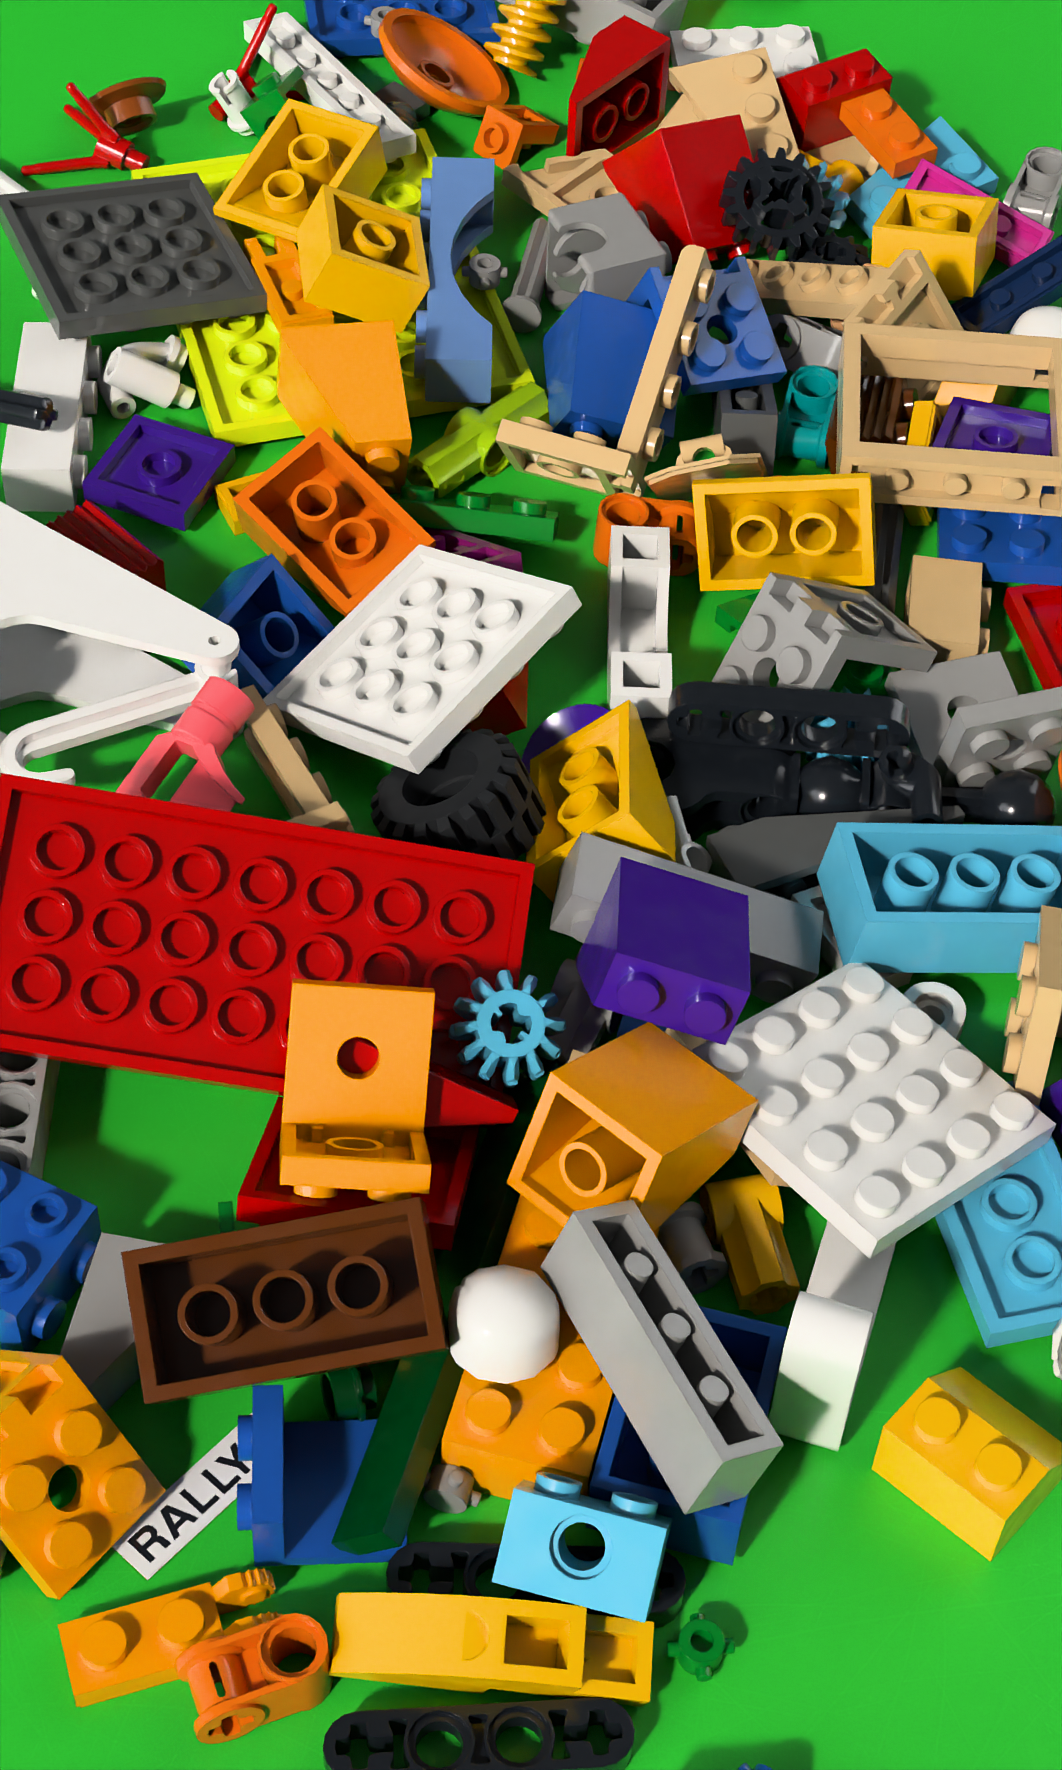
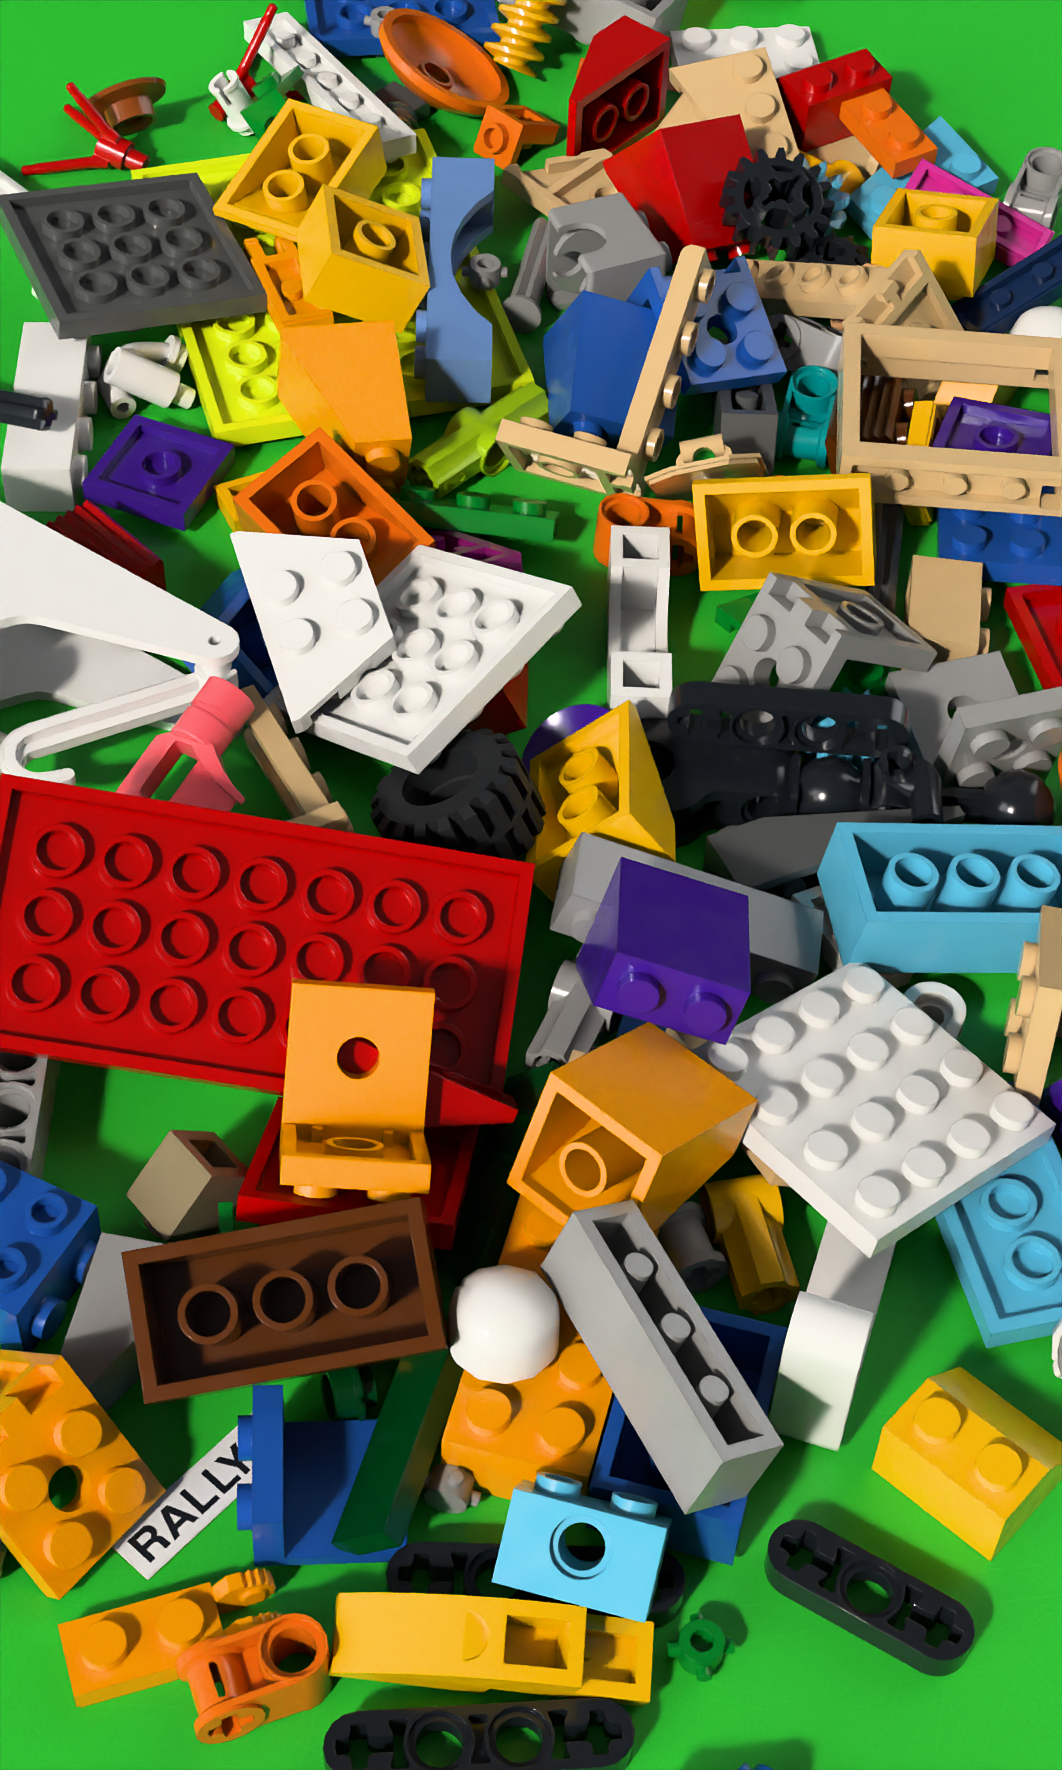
medium azure gear [448,970,566,1088] -> none
white hand [666,796,712,873] -> none
none -> dark tan brick [125,1130,248,1243]
none -> white wing [230,531,397,734]
none -> black beam [764,1520,975,1676]

